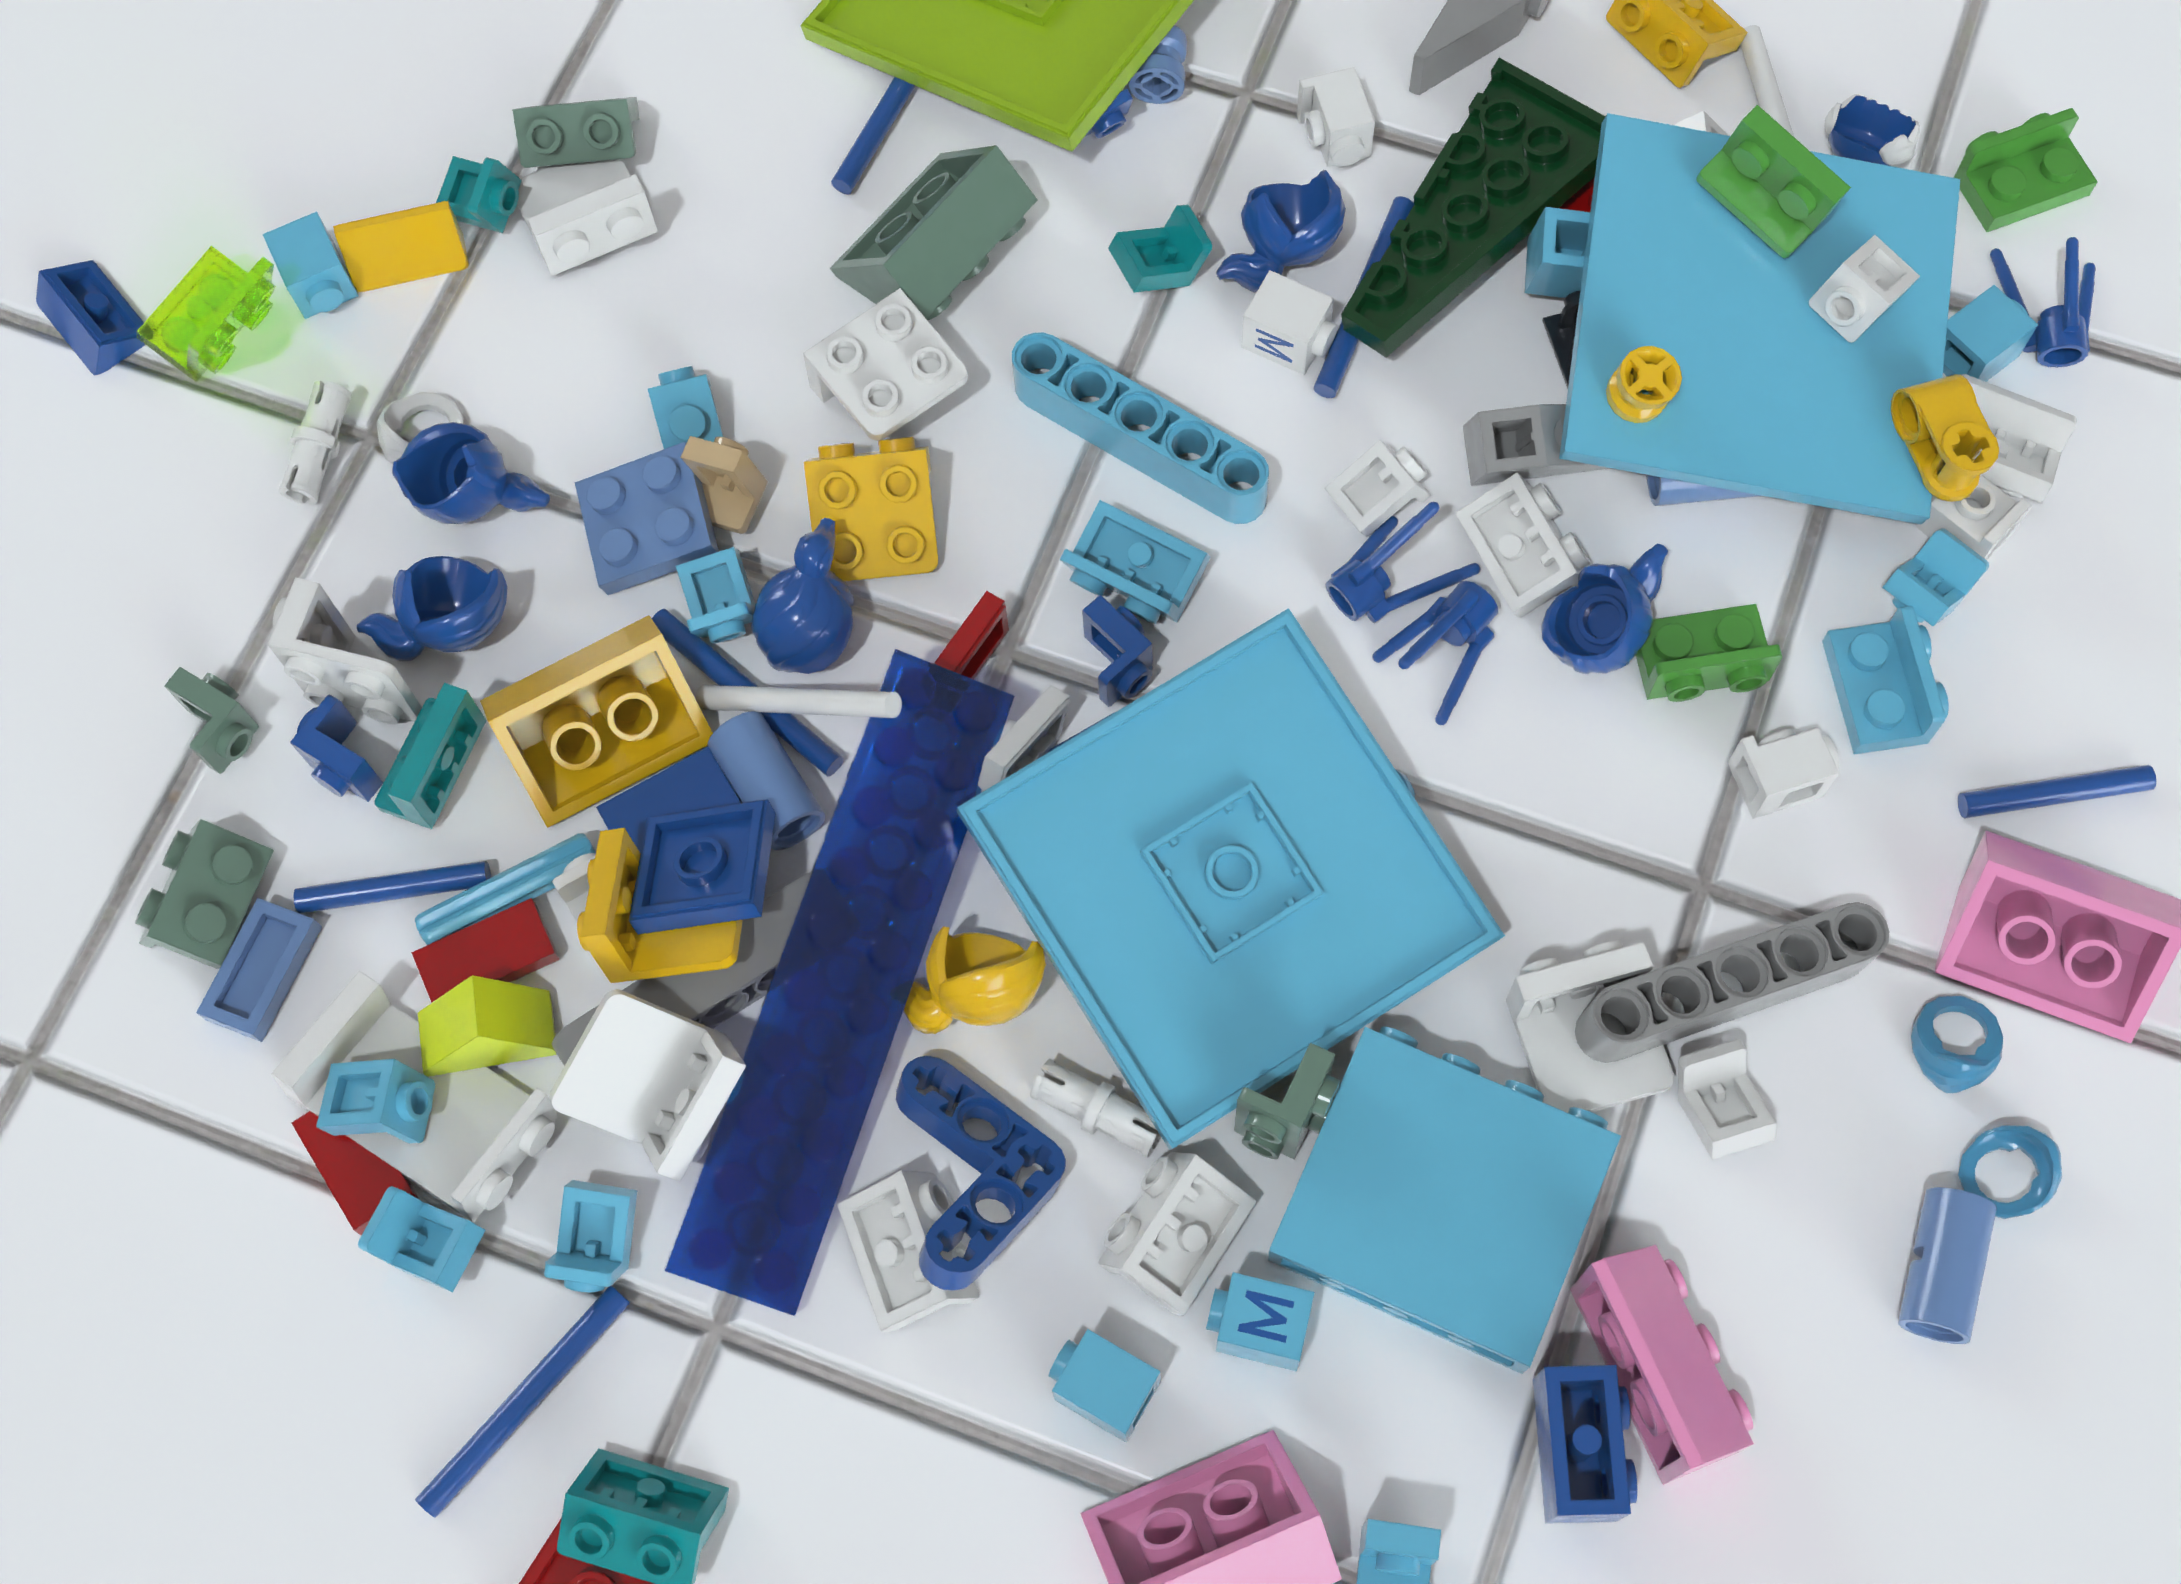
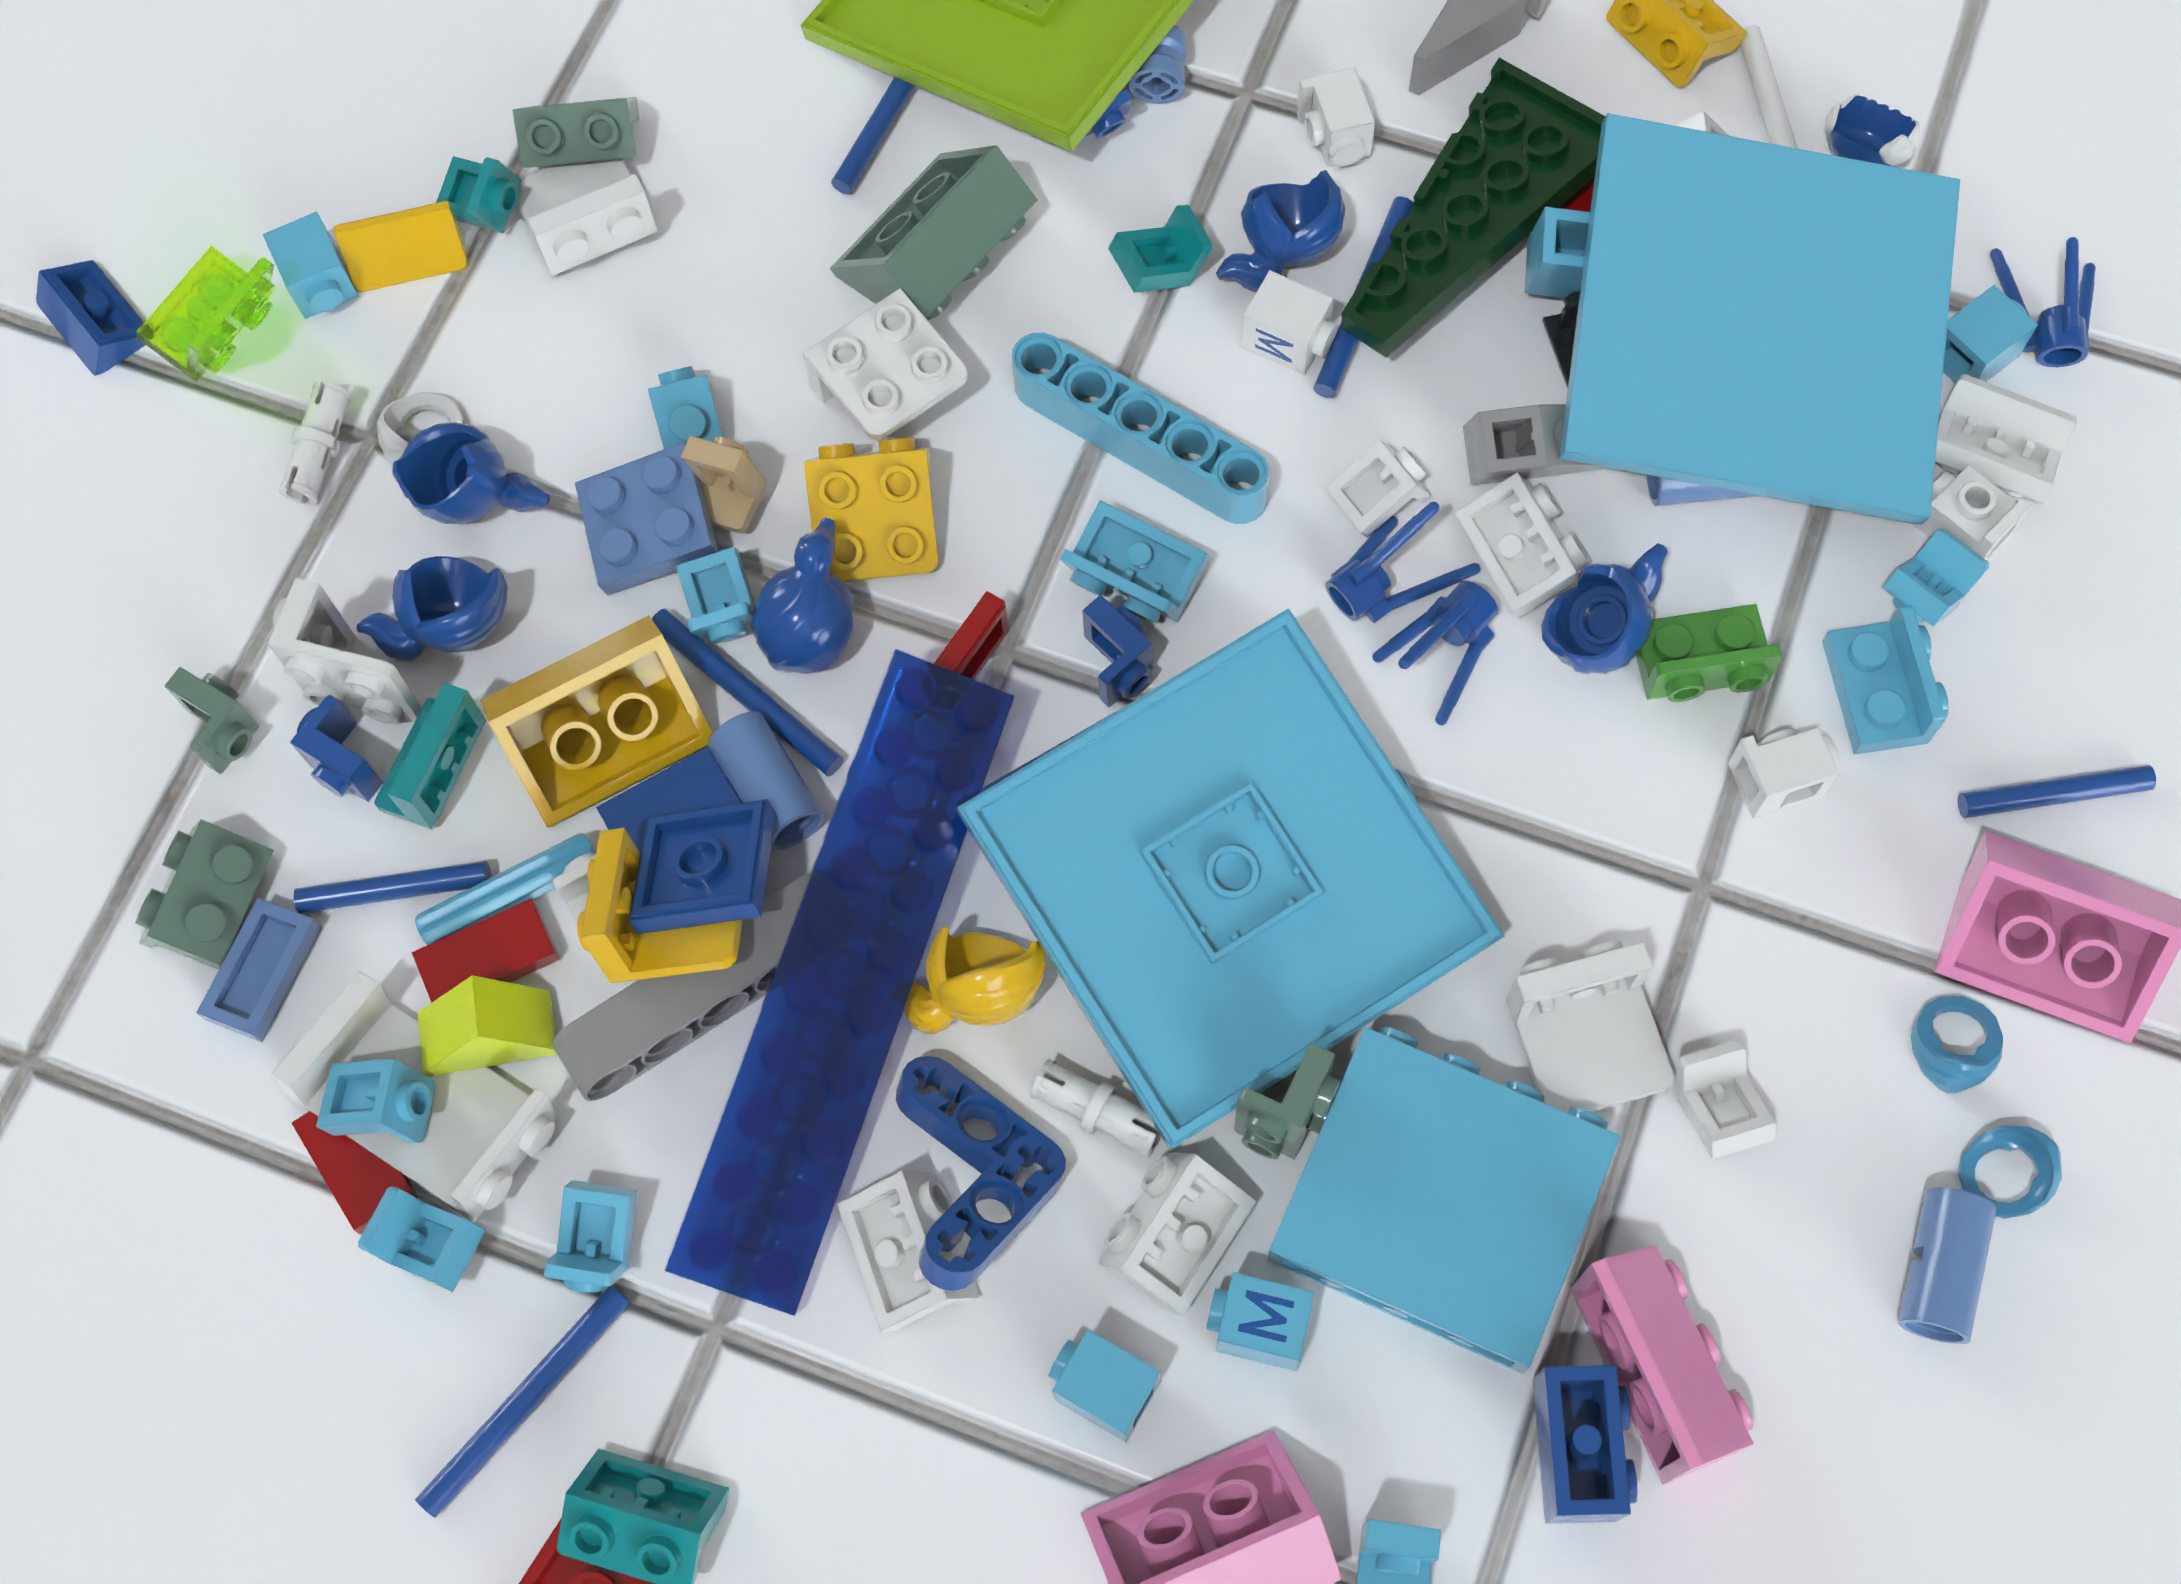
white bracket [549,989,746,1182] -> none
white bar [695,685,902,718] -> none
white plate [975,685,1070,796] -> none
light grey beam [1575,902,1890,1063] -> none
yellow wheel [1606,346,1682,423] -> none
bright green bracket [1696,105,1851,258] -> none
white bracket [1809,235,1920,343] -> none
yellow piece [1891,374,1999,502] -> none
bright green bracket [1954,108,2098,232] -> none

